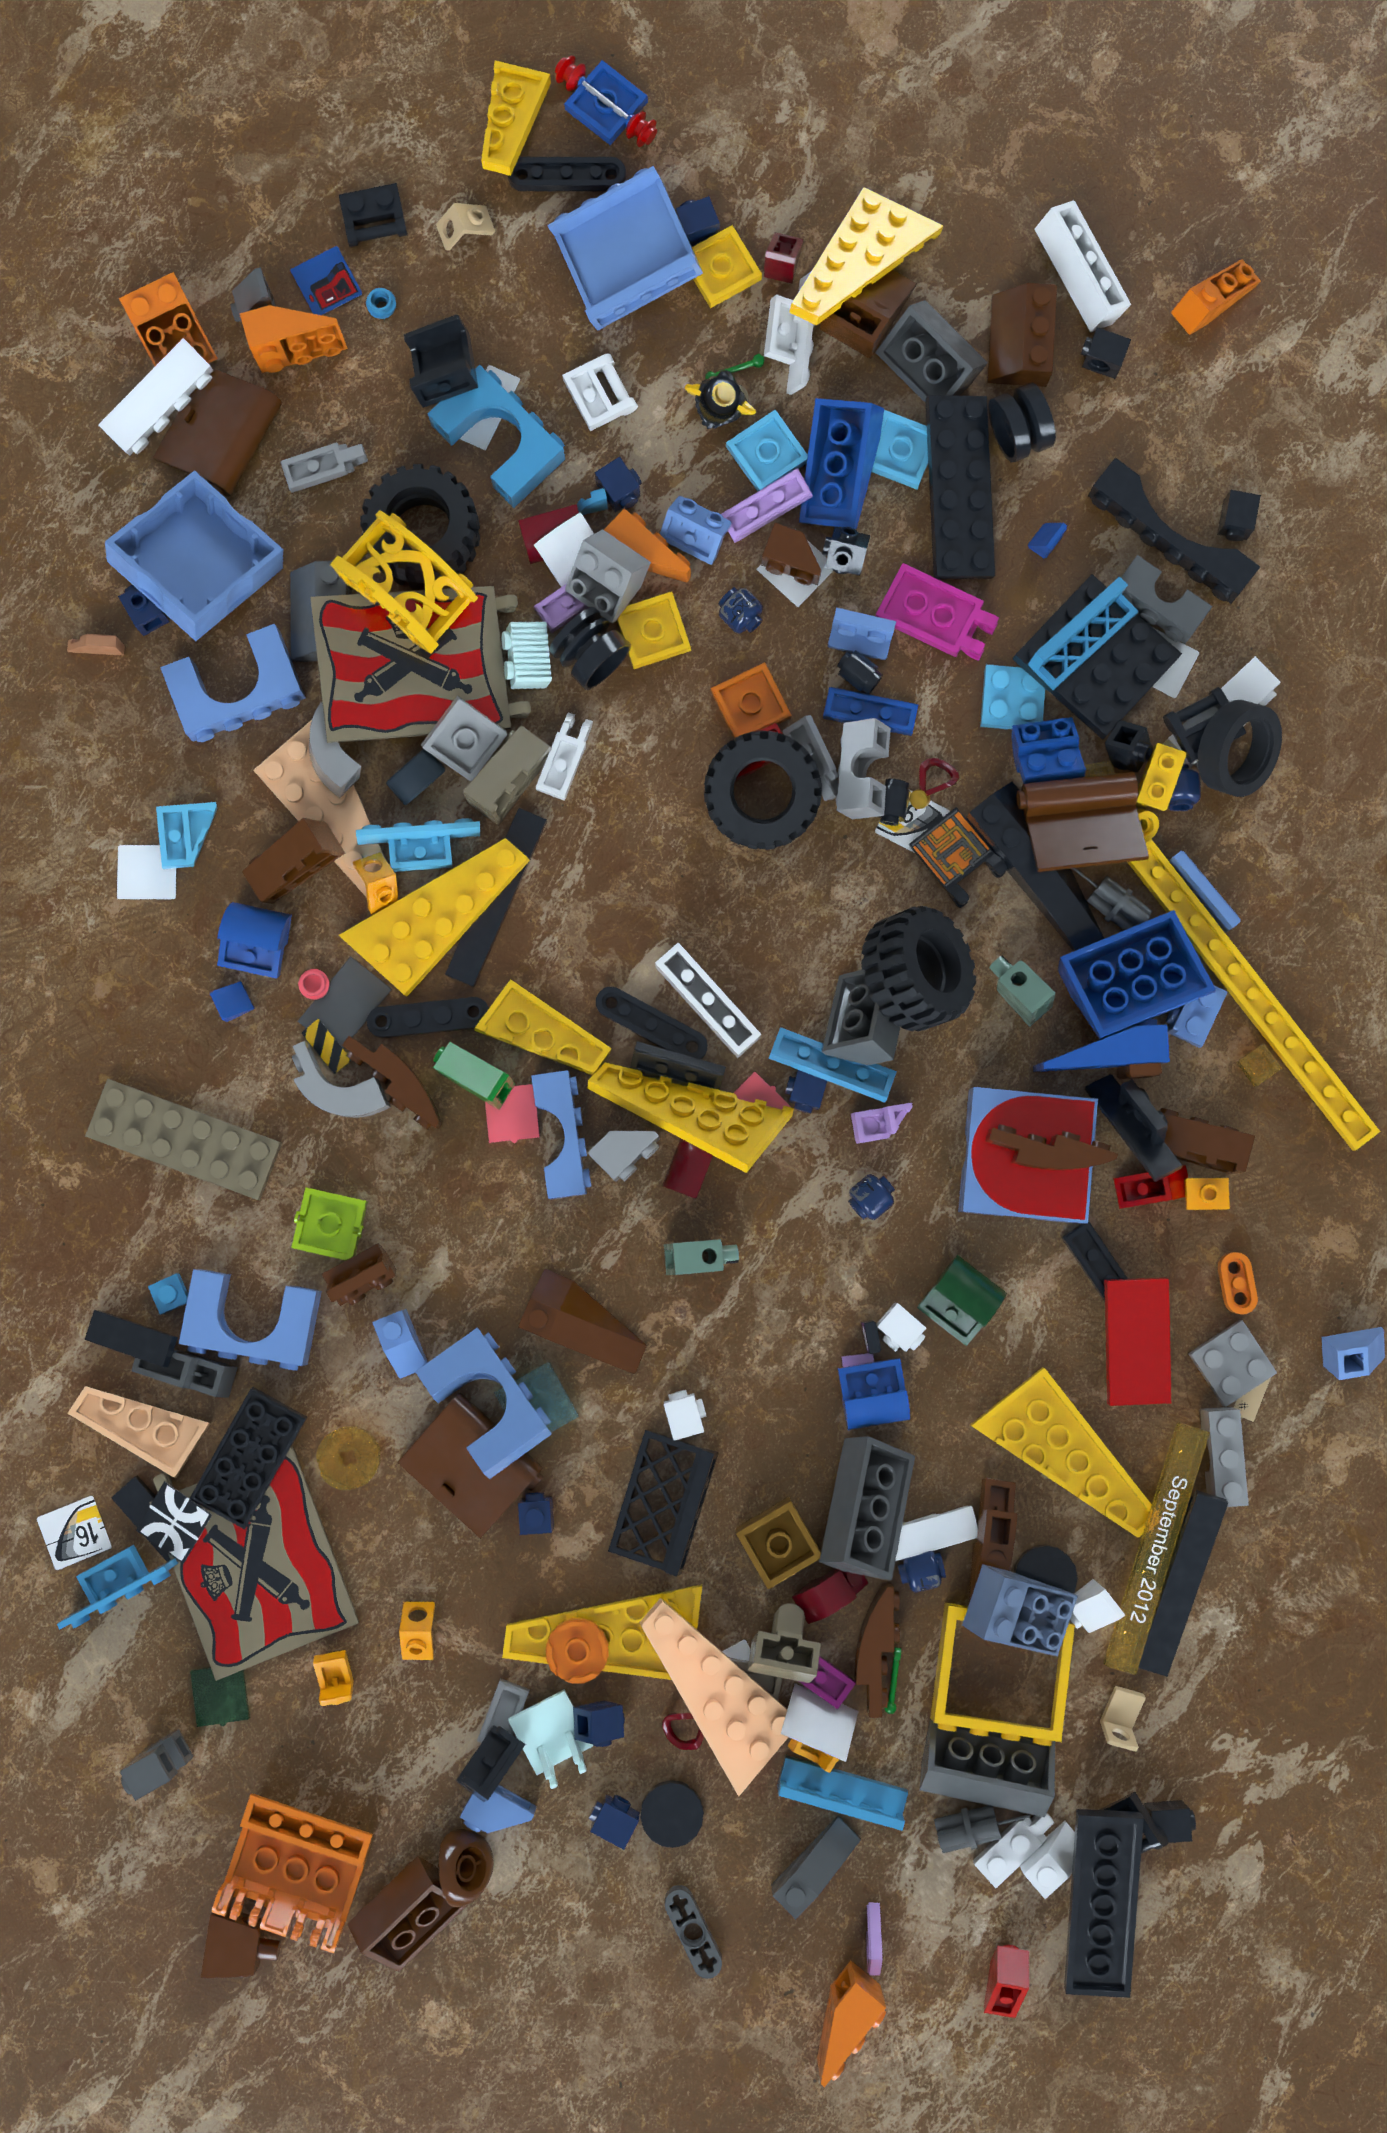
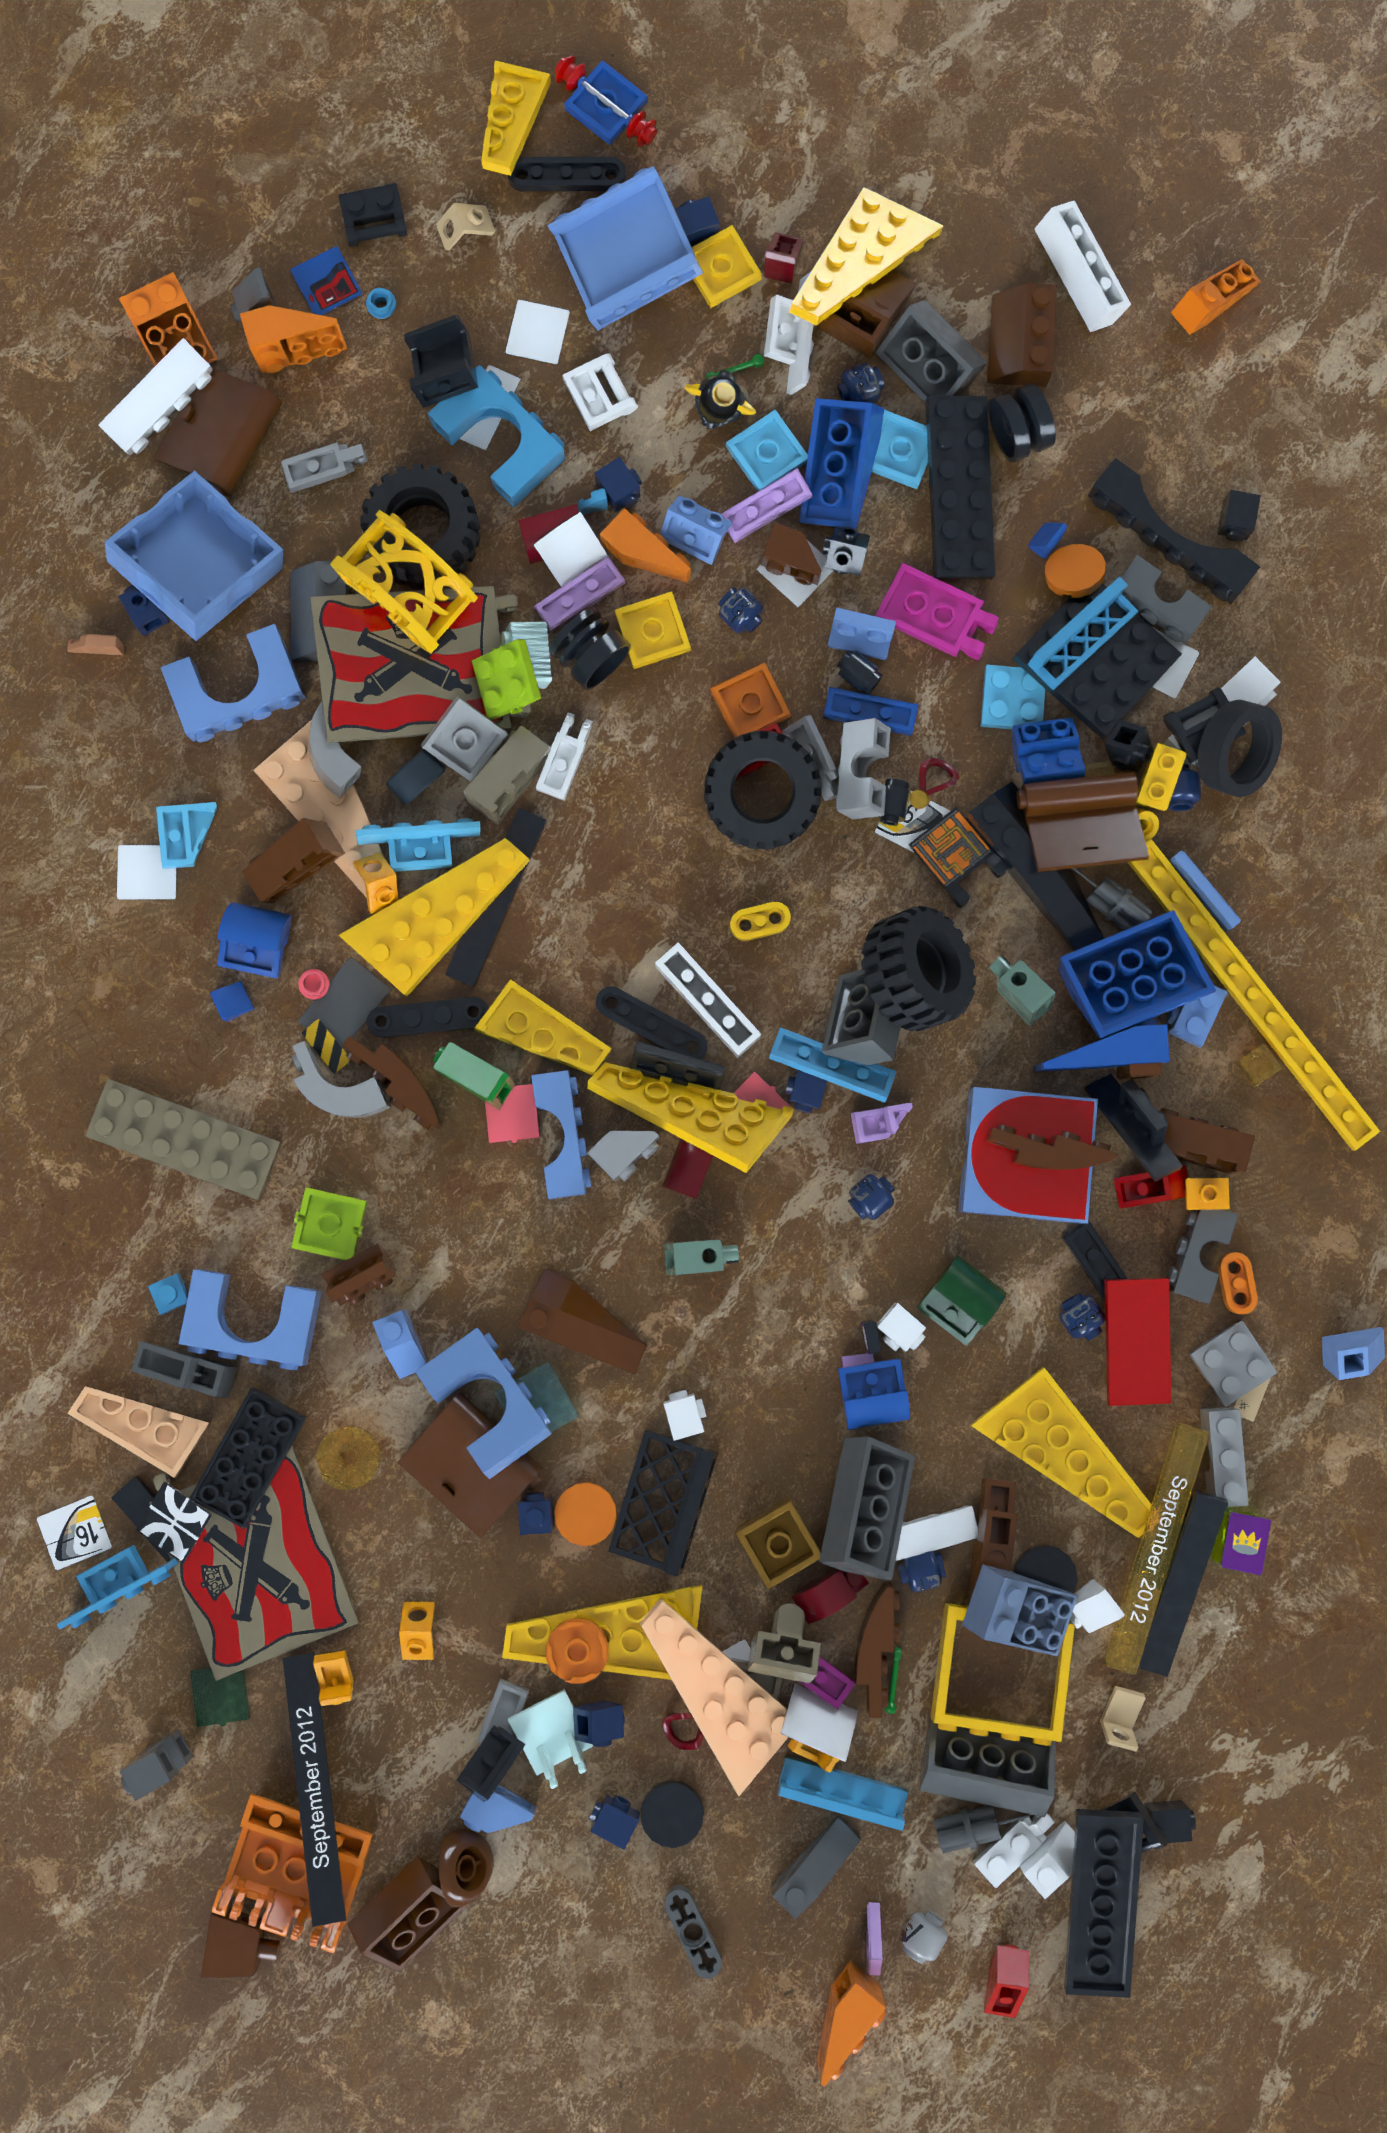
black tile [84,1310,178,1367] -> none
light grey slope [565,529,651,623] -> none
black brick [1081,327,1131,379] -> none
none -> black tile [283,1652,346,1927]
none -> lime plate [472,639,542,720]
none -> white sticker [506,300,570,364]
none -> orange tile [554,1482,617,1546]
none -> yellow plate [730,902,791,941]
none -> dark blue head [837,362,884,403]
none -> light grey head [900,1910,948,1964]
none -> orange tile [1045,544,1106,598]
none -> dark blue head [1059,1292,1105,1341]
none -> dark grey arch [1166,1209,1238,1304]
none -> dark purple piece [1211,1508,1271,1575]

